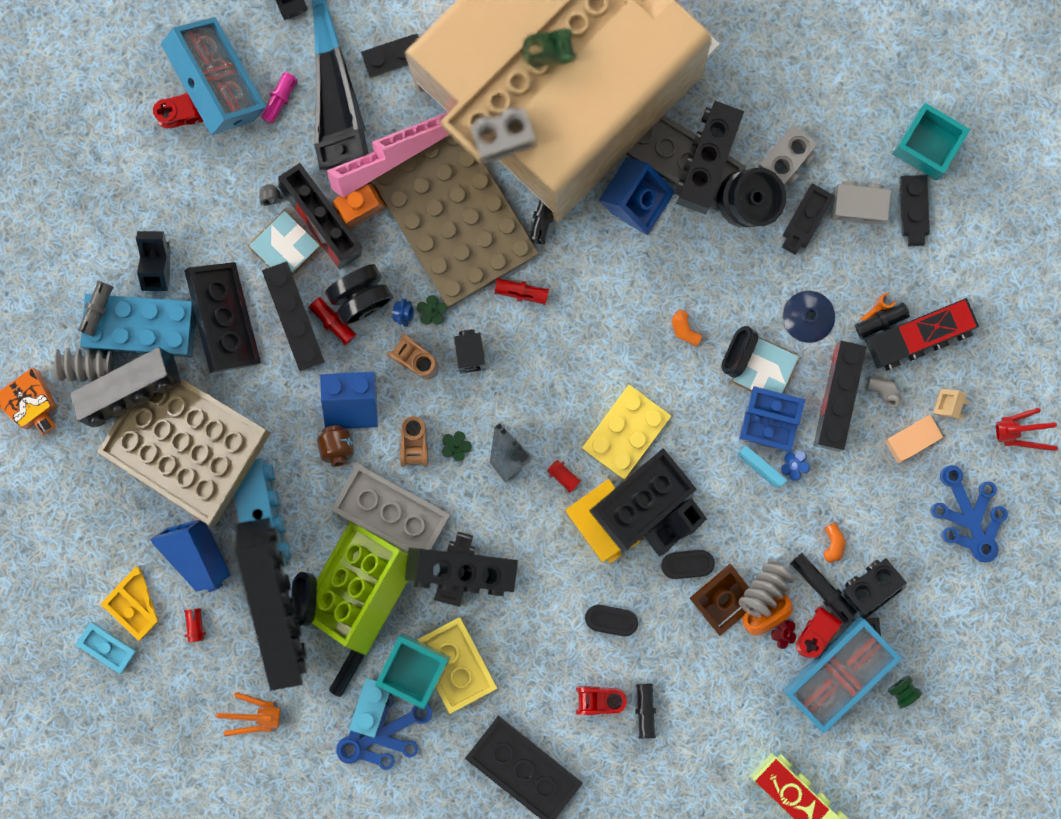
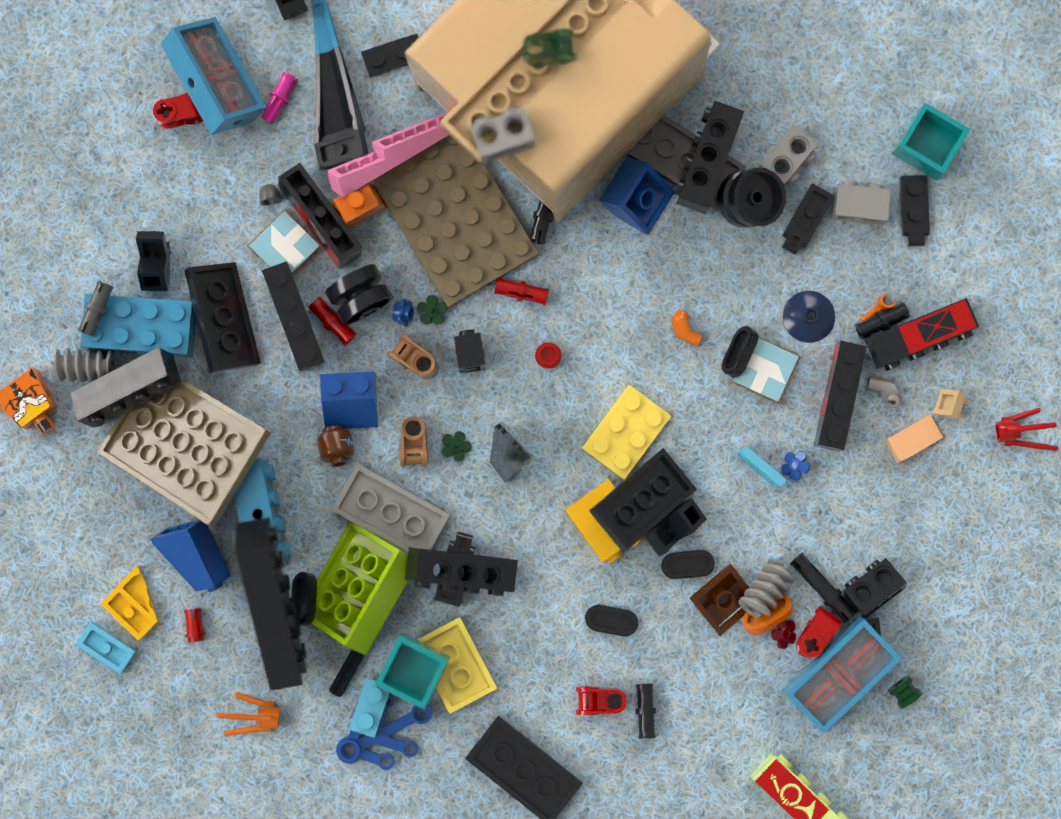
red pin [547,459,581,493] -> none
blue slope [739,386,805,452] -> none
orange arm [824,522,846,563] -> none
blue plant [930,465,1008,563] -> none
none -> red plate [535,342,562,369]

